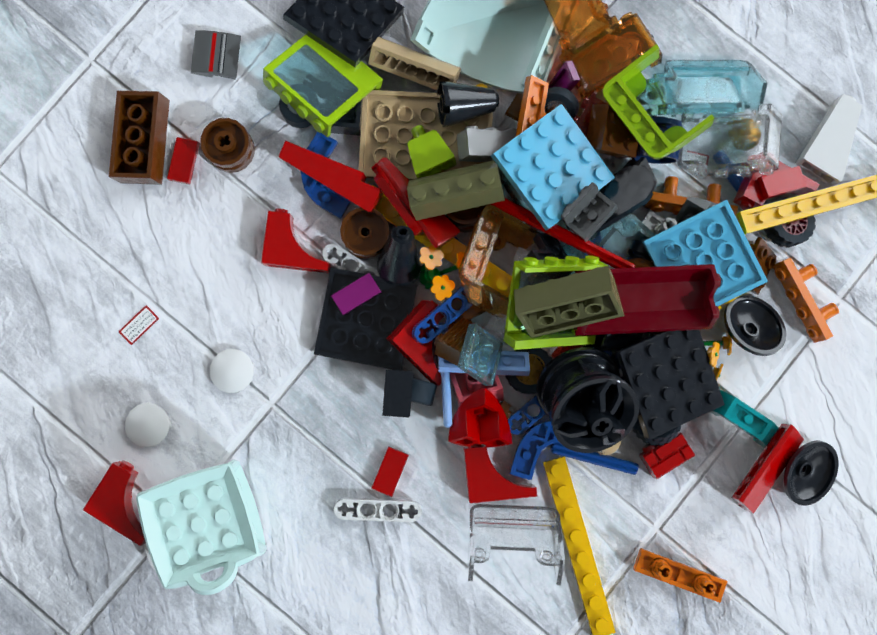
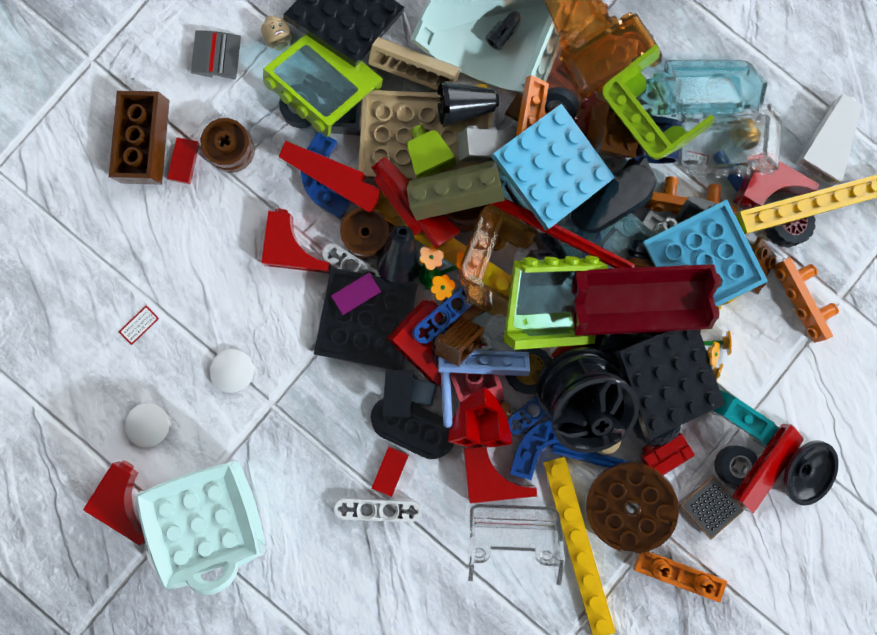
clear light blue plate [457,324,503,386] -> none
olive slope [514,266,624,338] -> none
magenta tile [548,61,580,91] -> none
dark grey bracket [561,182,618,242] -> none
black dish [724,295,786,356] -> none
tile [757,166,807,199] -> none
none -> tan head [260,16,292,51]
none -> black tile [370,398,454,460]
none -> black hinge [485,10,521,51]
none -> reddish brown plate [586,462,679,553]
none -> tile [679,475,744,540]
none -> black wheel [714,445,758,487]

